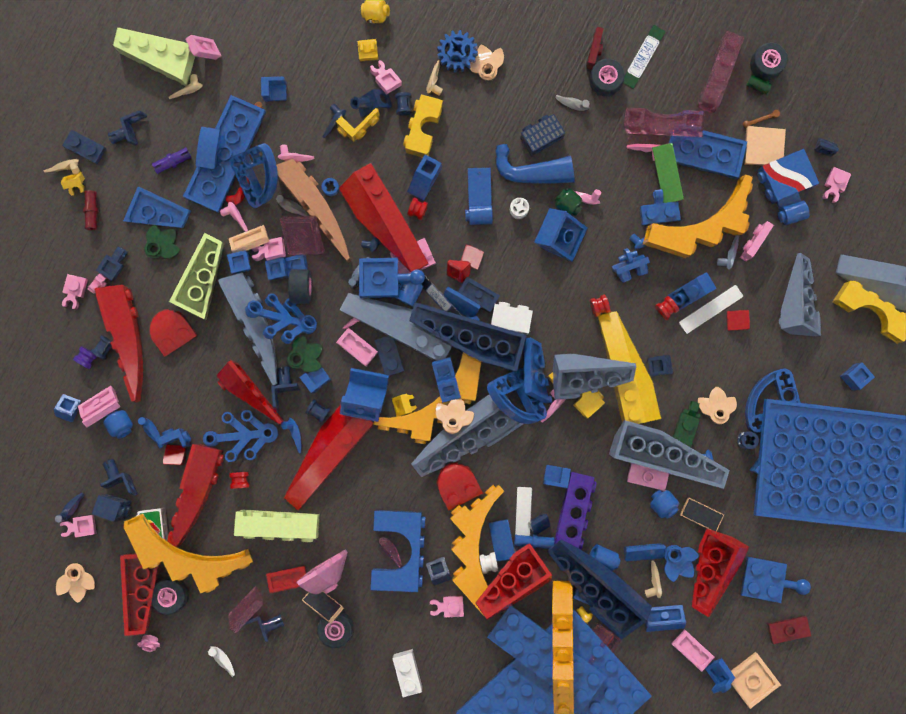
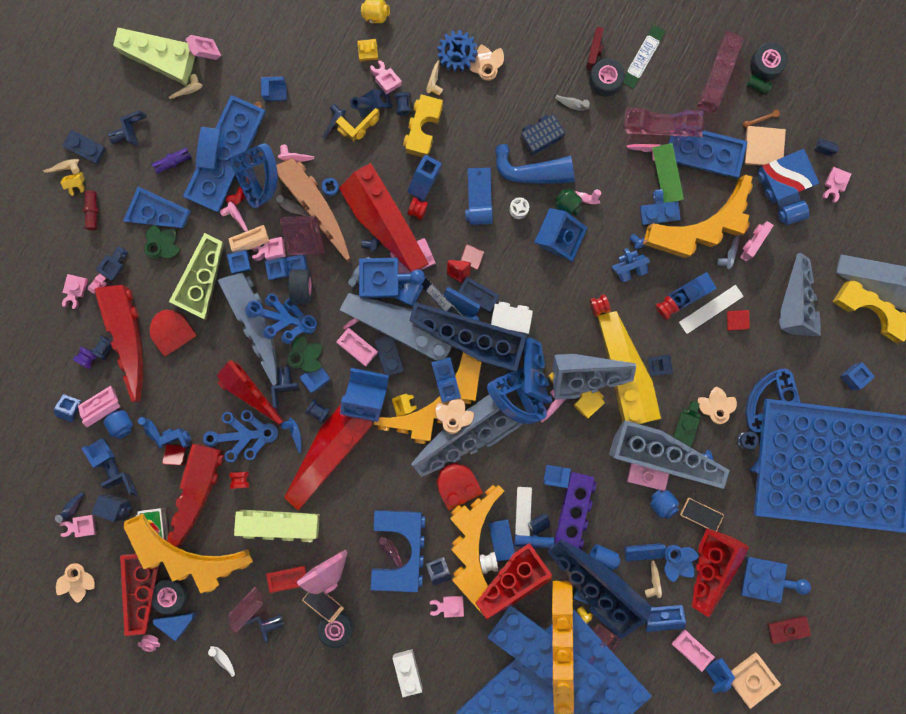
none -> blue panel [82,439,115,468]
none -> blue slope [153,612,197,641]

